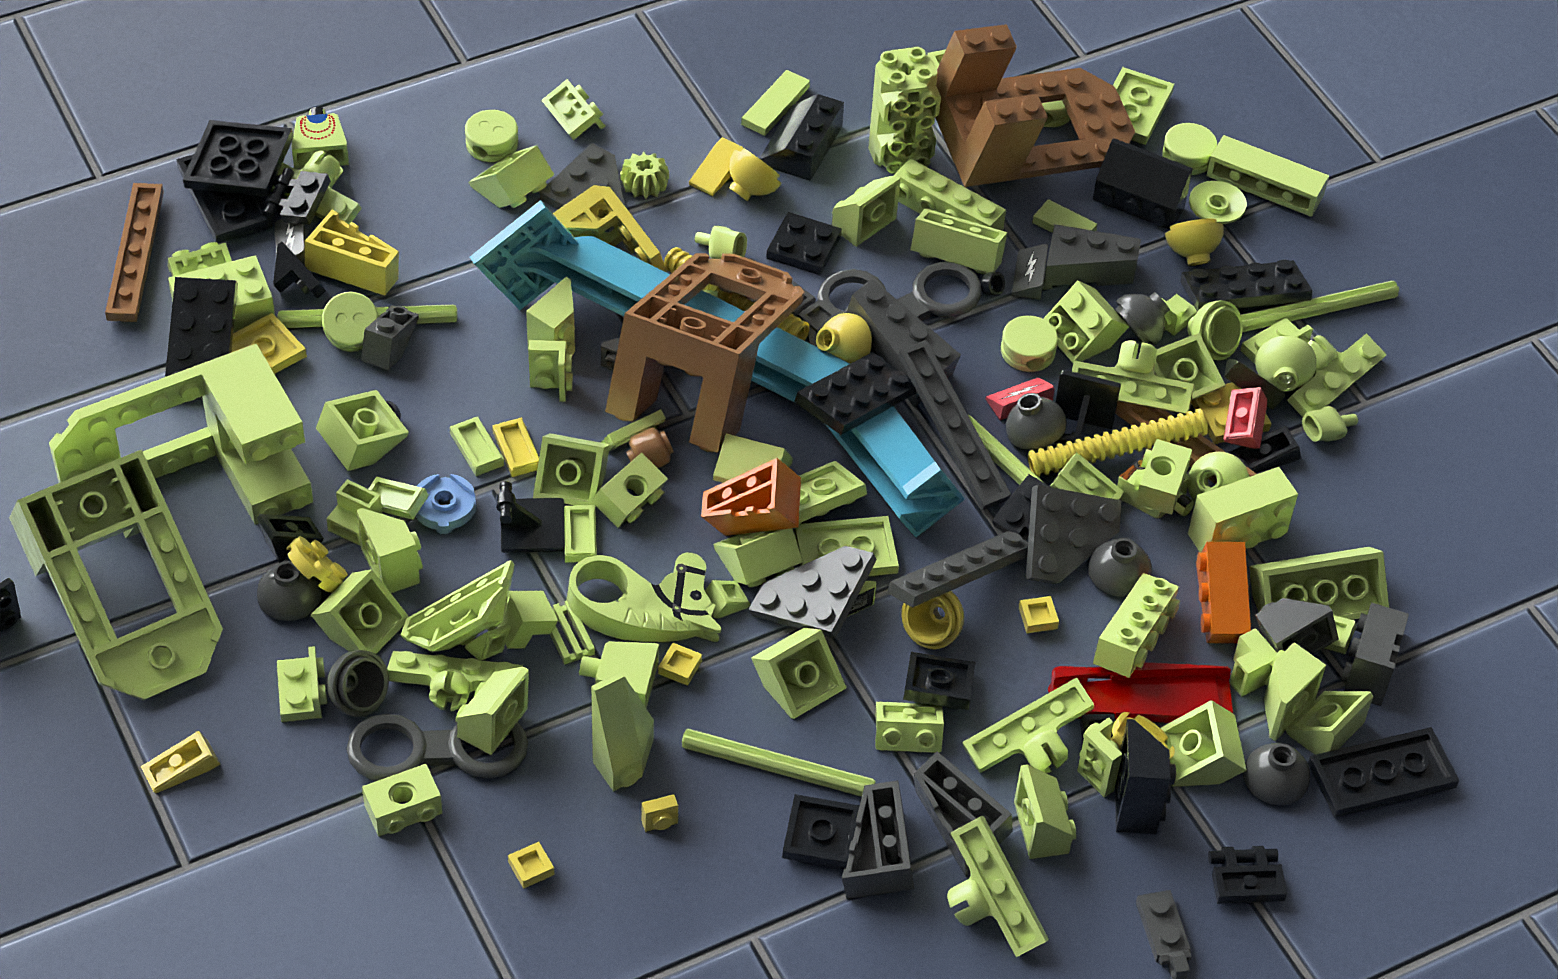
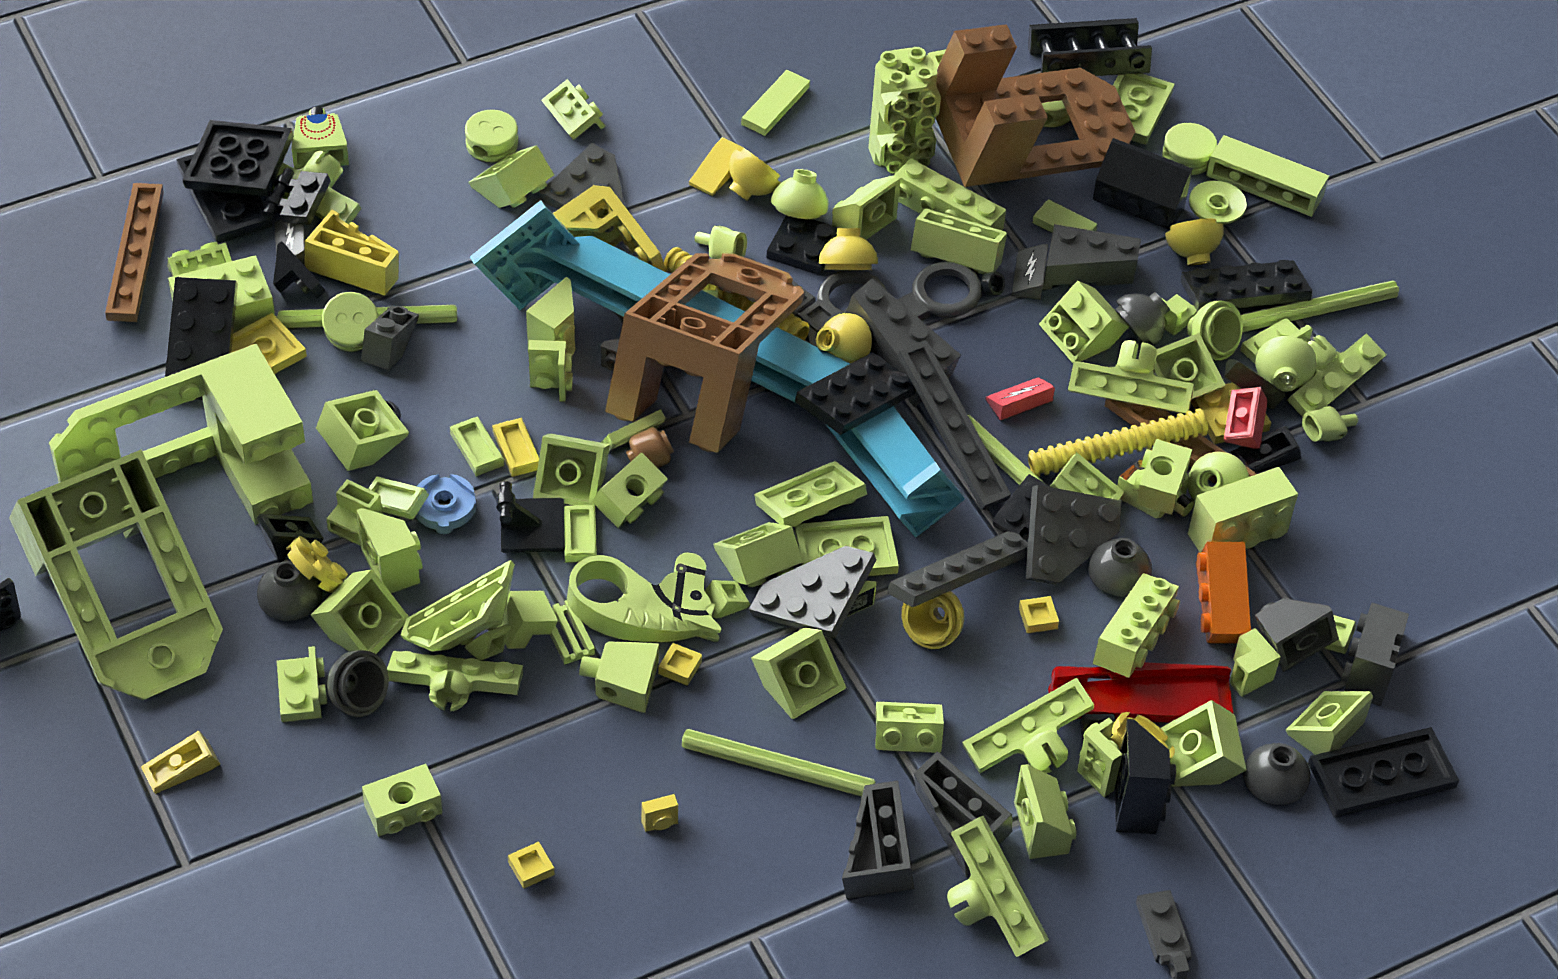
dark grey bar [346,714,528,781] -> none
yellowish green slope [455,667,529,755] -> none
yellowish green wedge [591,672,654,791] -> none
yellowish green gear [620,151,669,199] -> none
orange wedge [701,458,801,536] -> none
yellowish green slope [713,433,793,483] -> none
black slope [759,94,844,181] -> none
black plate [782,794,860,869] -> none
black plate [903,652,975,710] -> none
yellowish green head [1001,316,1058,372] -> none
dark grey piece [1006,393,1067,449] -> none
black plate [1054,370,1121,445] -> none
black plate [1208,846,1287,904] -> none
yellowish green slope [1249,547,1389,620] -> none
yellowish green slope [1264,642,1326,741] -> none
none -> yellowish green piece [771,169,828,219]
none -> light yellow piece [819,228,878,270]
none -> black fence [1028,18,1152,76]

